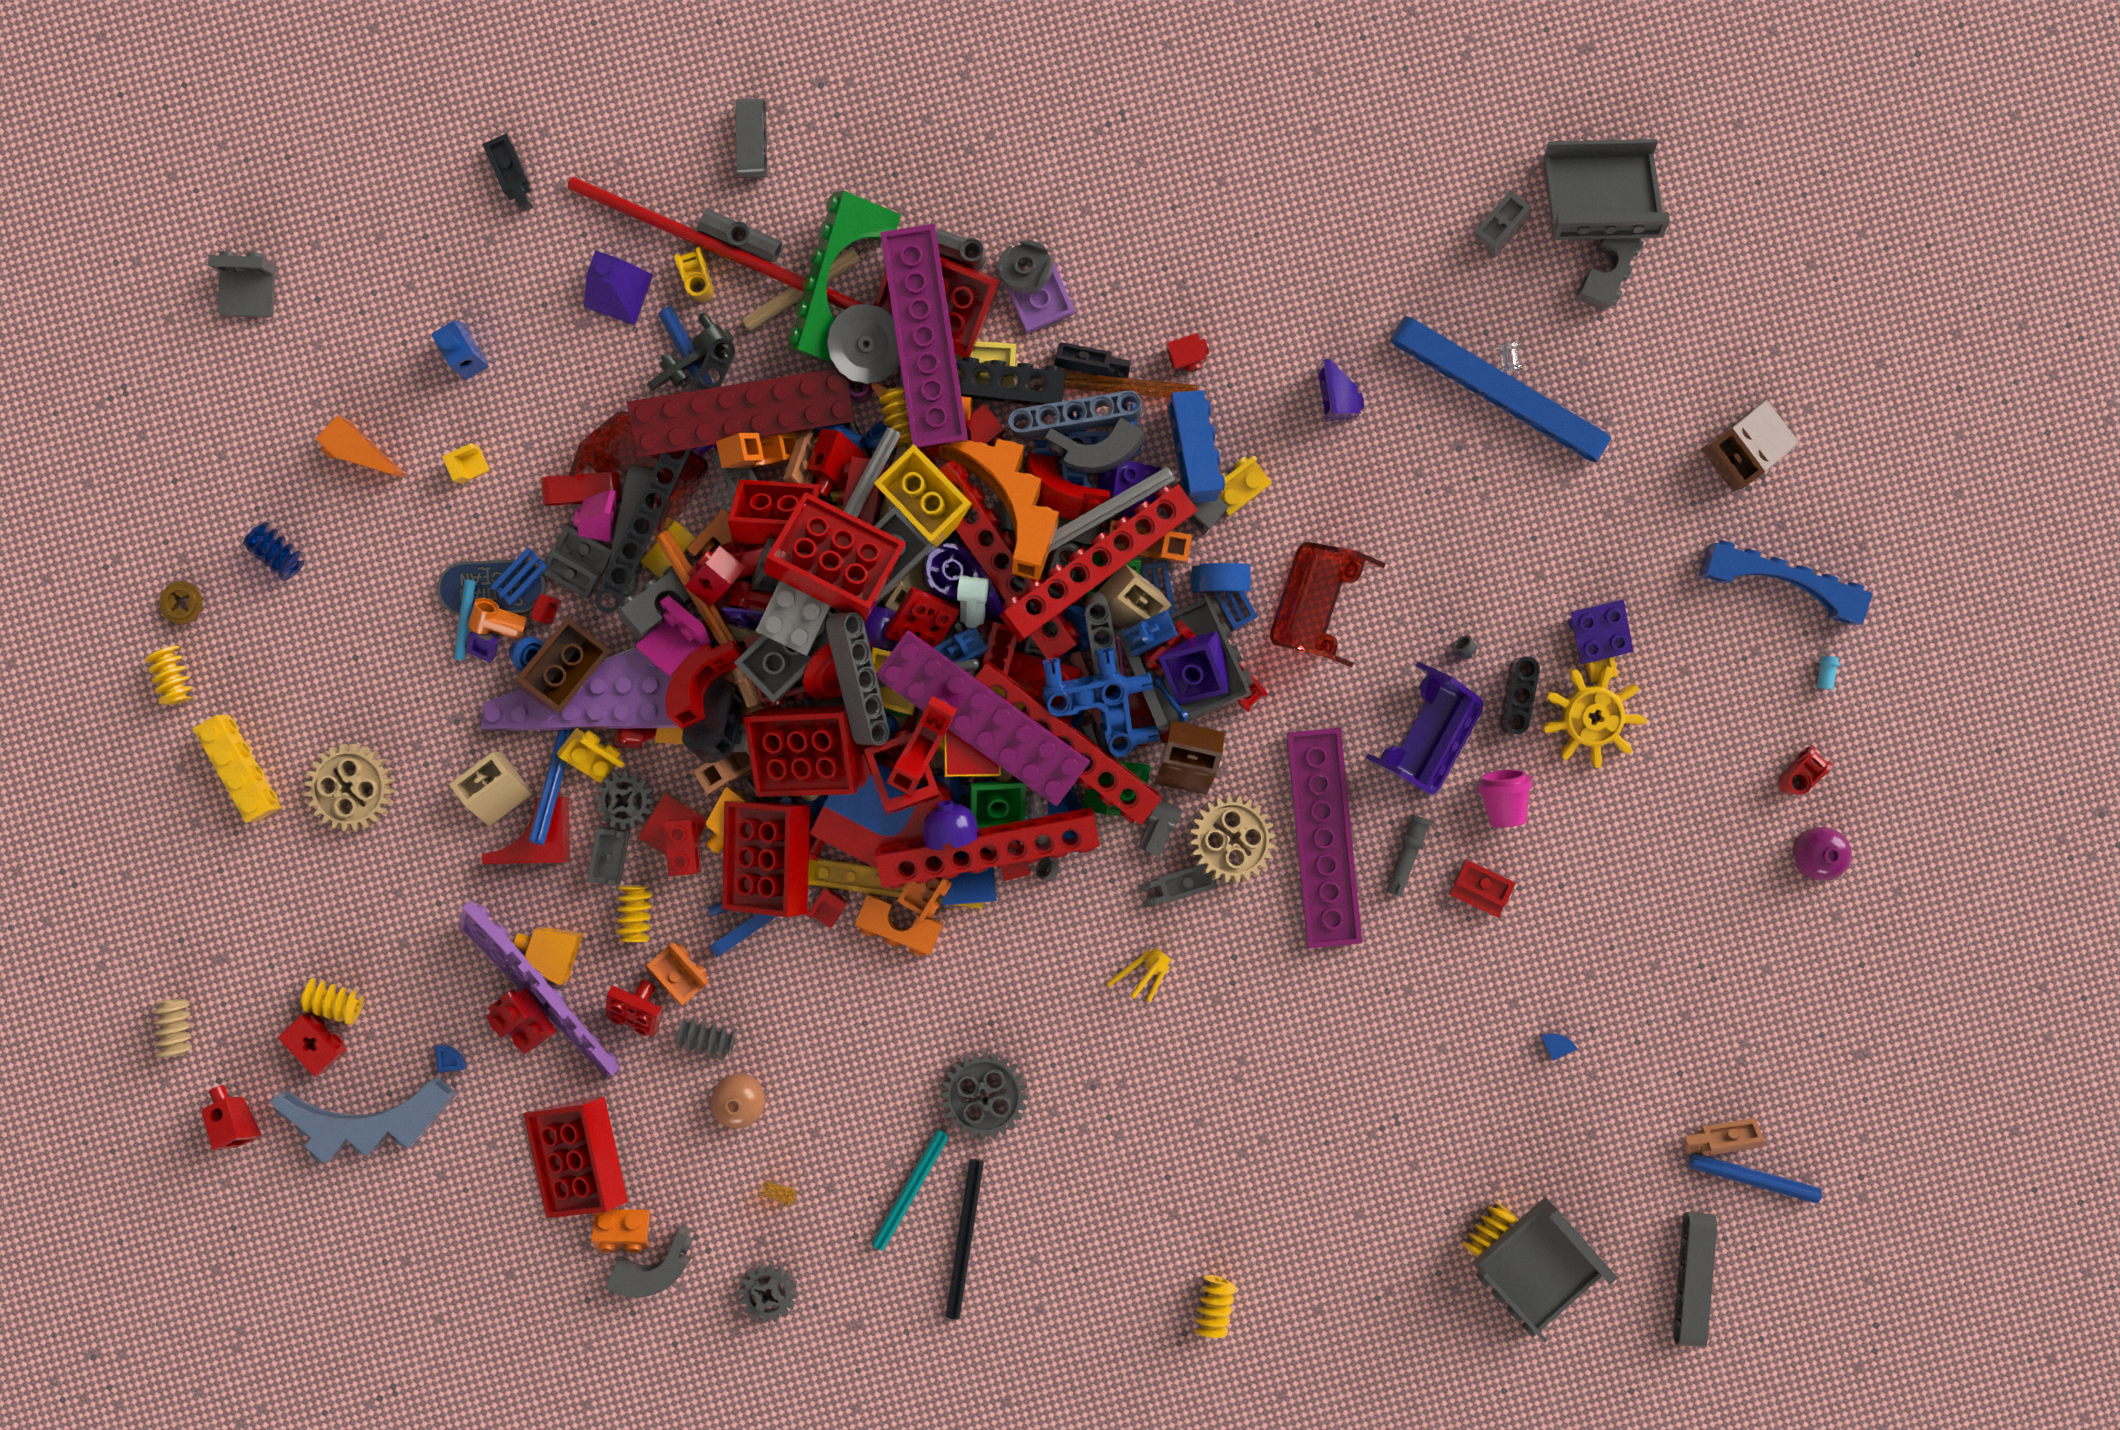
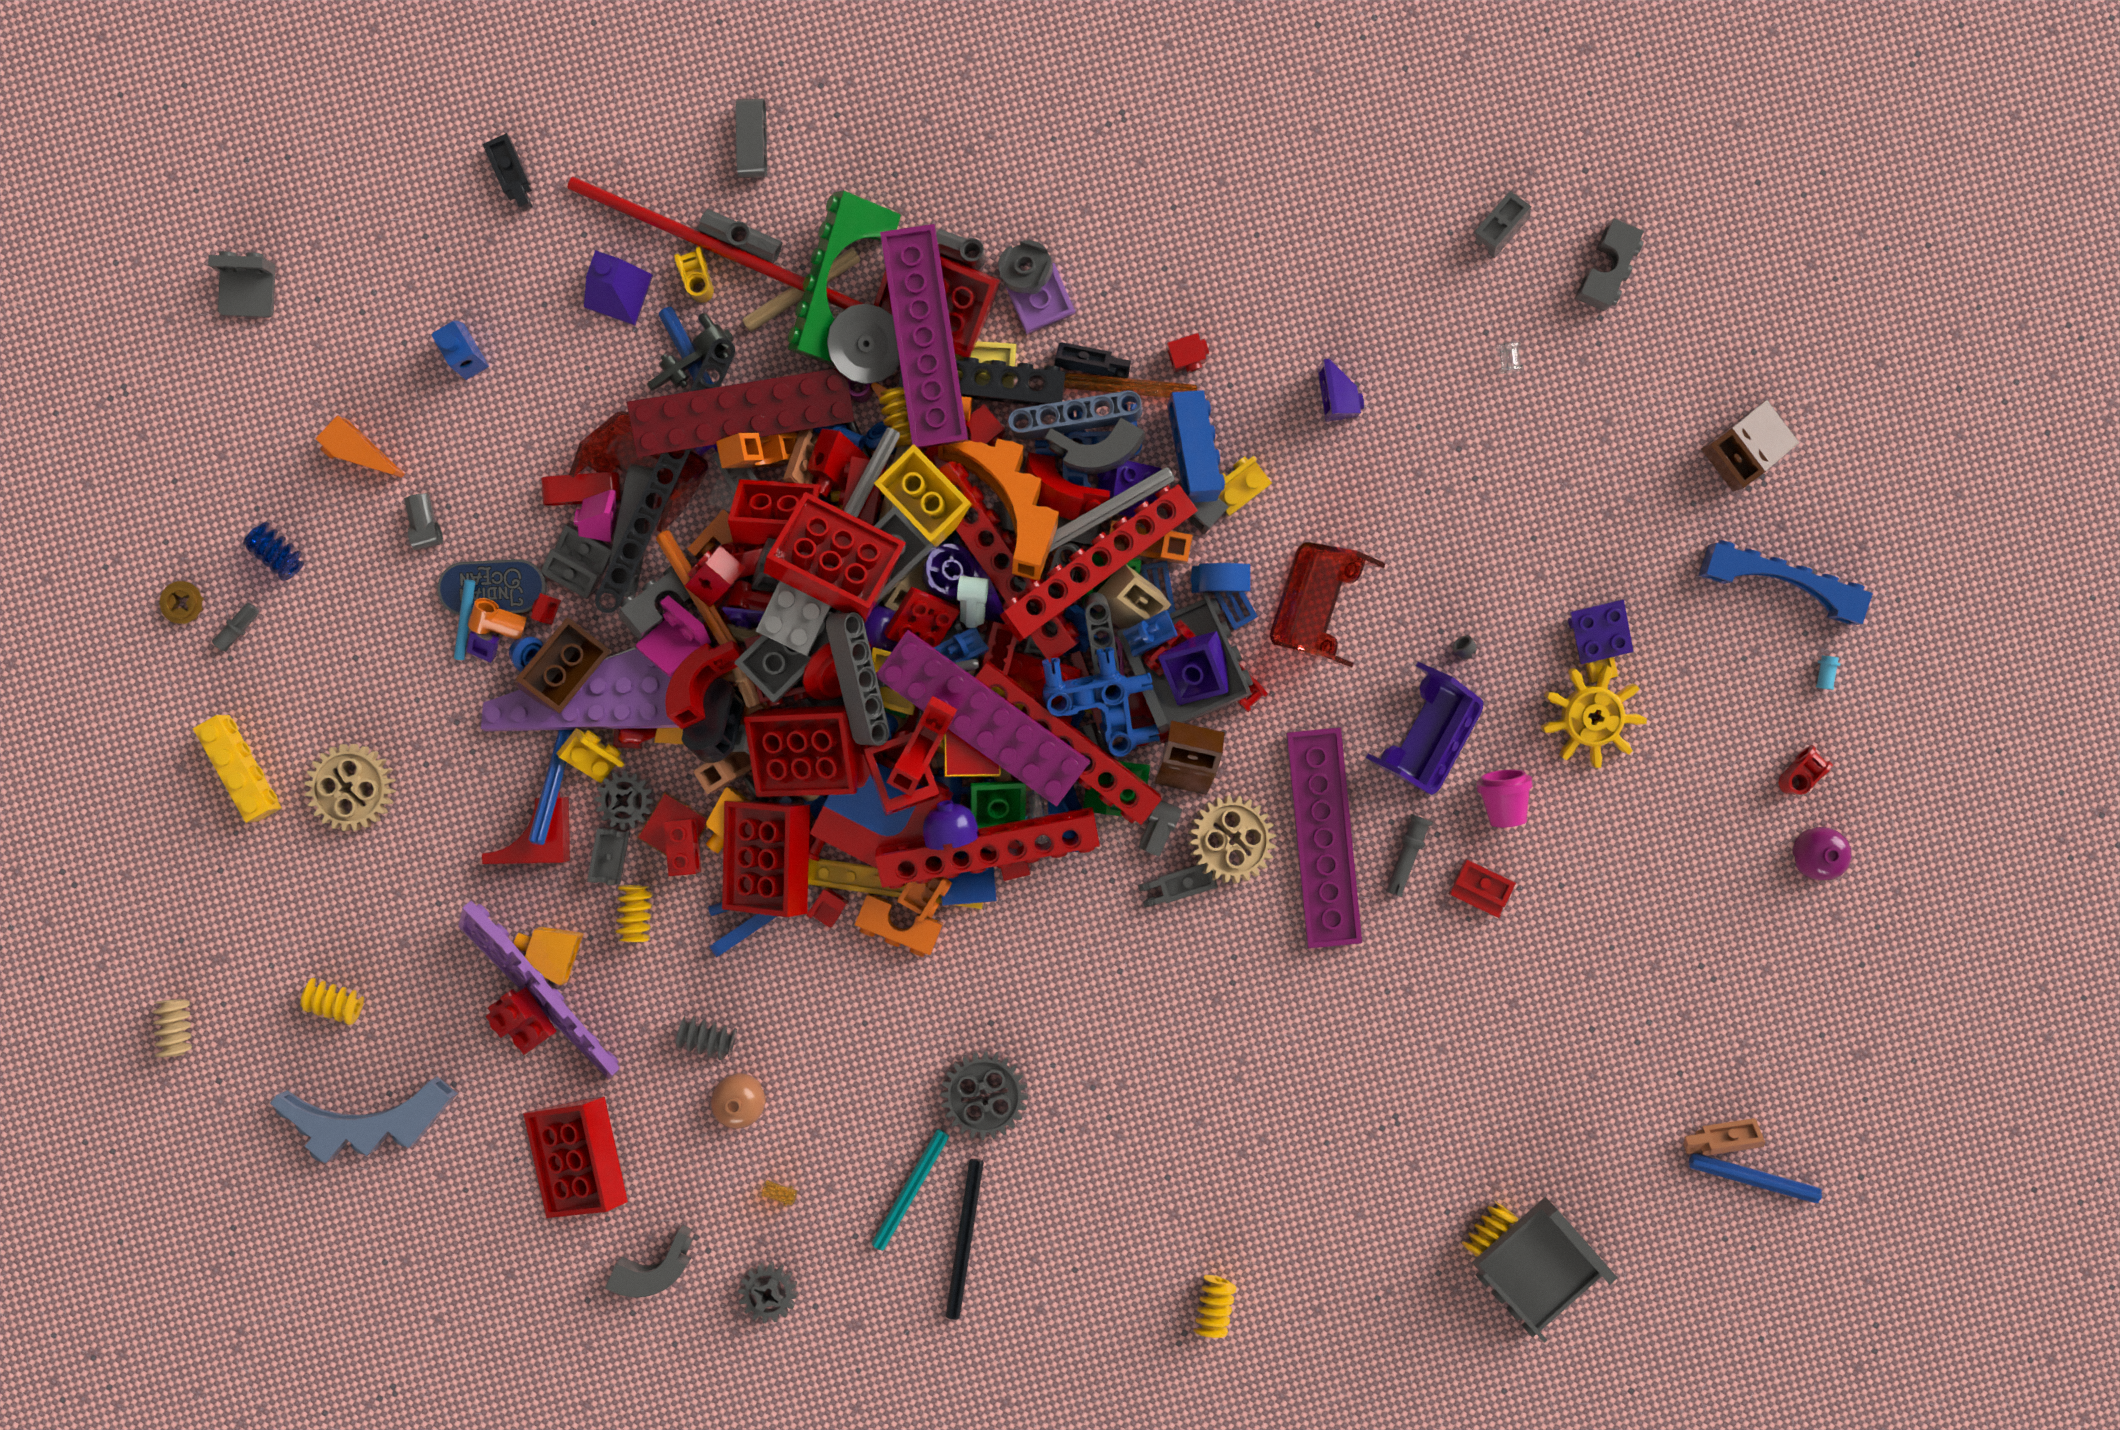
yellow piece [145,646,195,705] -> none
red torso [201,1085,262,1150] -> none
red brick [277,1012,347,1077] -> none
blue tile [435,1044,467,1073] -> none
yellow panel [442,443,489,484] -> none
tan slope [449,751,534,827] -> none
blue tile [490,547,549,606] -> none
orange bracket [591,1209,651,1253] -> none
red plate [605,980,662,1037] -> none
yellow tile [641,521,696,579] -> none
orange bracket [645,942,709,1007] -> none
dark grey hinge [1036,858,1060,882] -> none
yellow plant [1107,947,1172,1002] -> none
blue hinge [1153,676,1188,722] -> none
blue beam [1390,316,1611,462] -> none
black beam [1500,657,1540,734] -> none
blue tile [1540,1032,1577,1061] -> none
dark grey panel [1543,138,1670,240] -> none
dark grey beam [1673,1212,1717,1347] -> none
none -> dark grey axle [212,603,259,652]
none -> dark grey piece [404,493,443,550]

